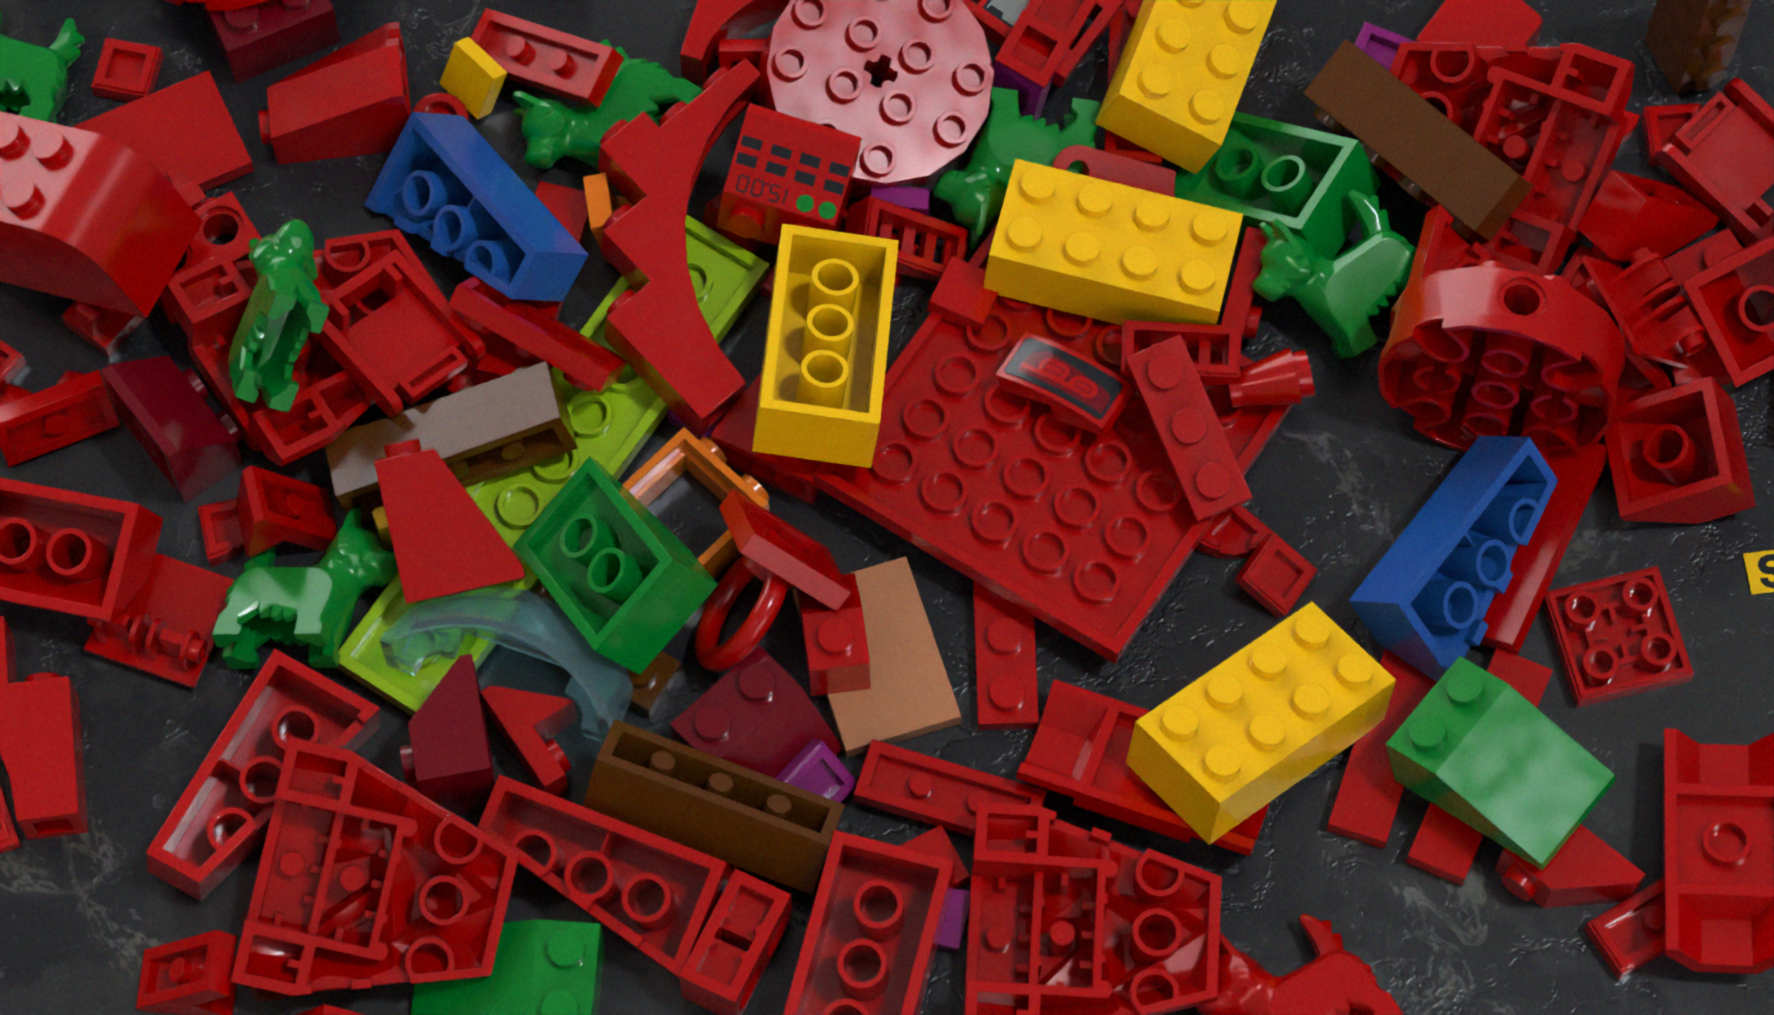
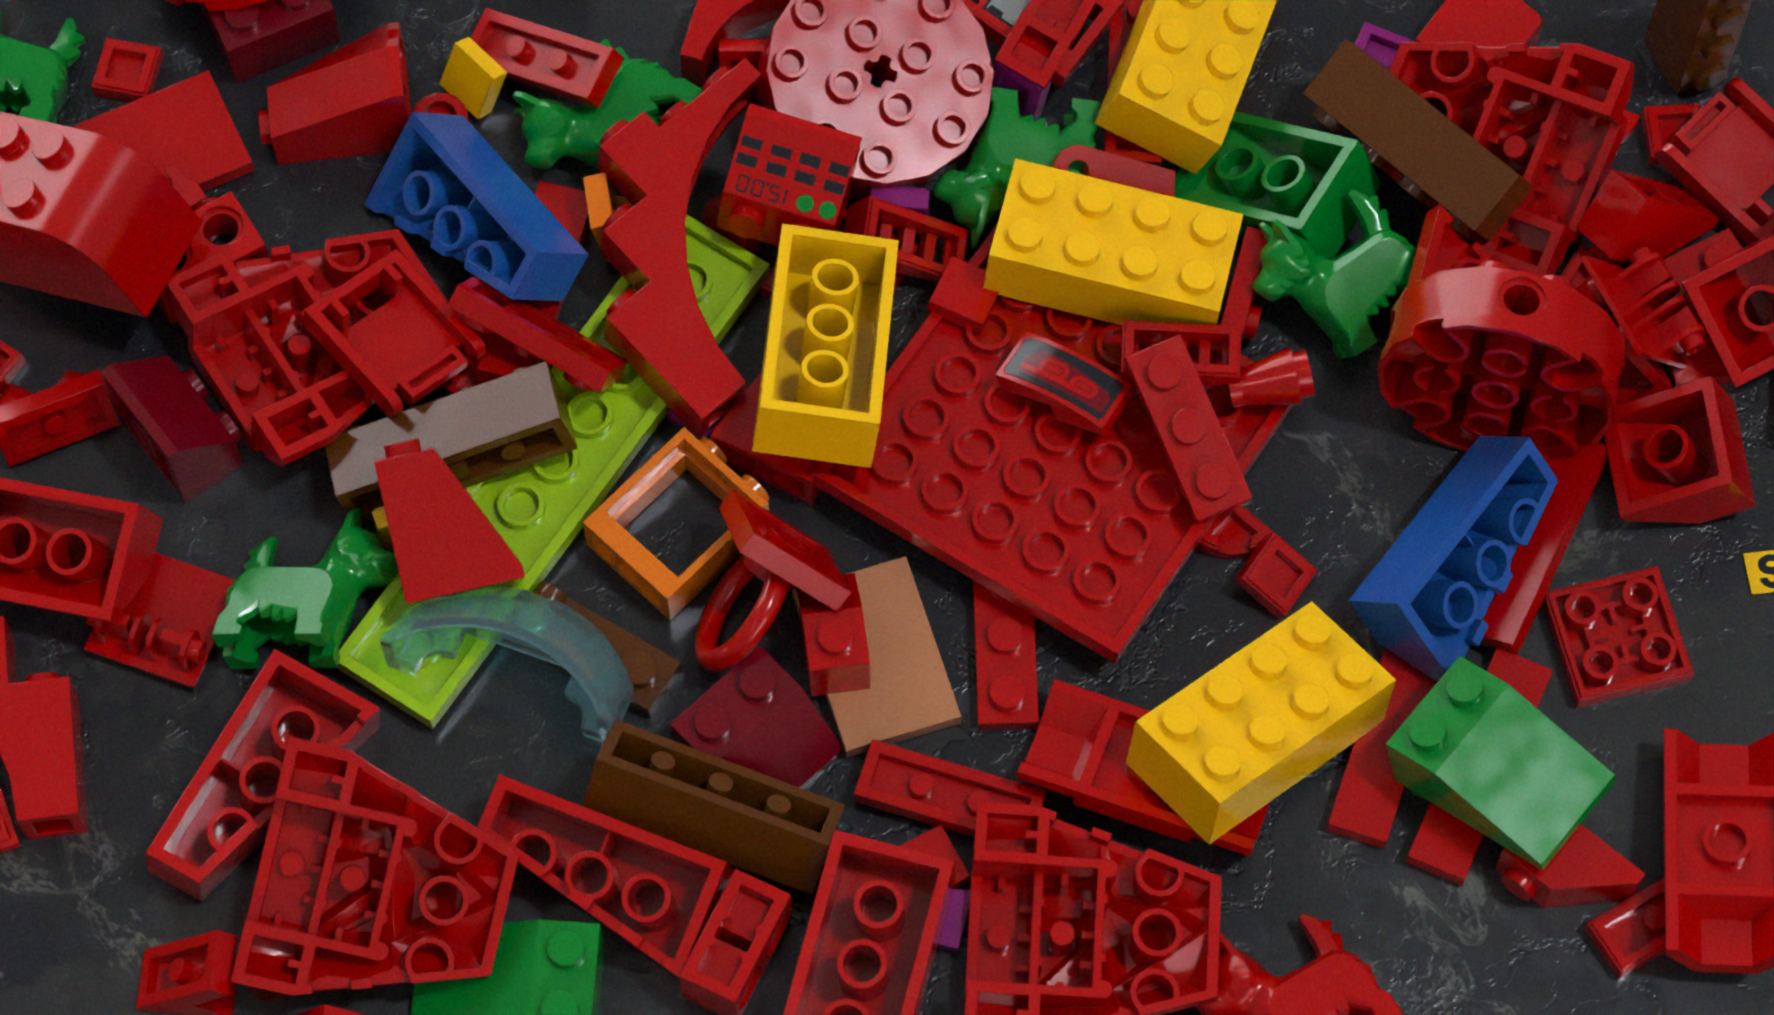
red tile [62,300,145,357] -> none
red tile [197,498,244,568] -> none
green animal [228,219,330,412] -> none
red slope [236,465,338,557] -> none
dark red slope [400,654,496,816] -> none
red slope [480,685,578,799] -> none
green slope [513,456,718,675] -> none
magenta tile [775,738,858,803] -> none

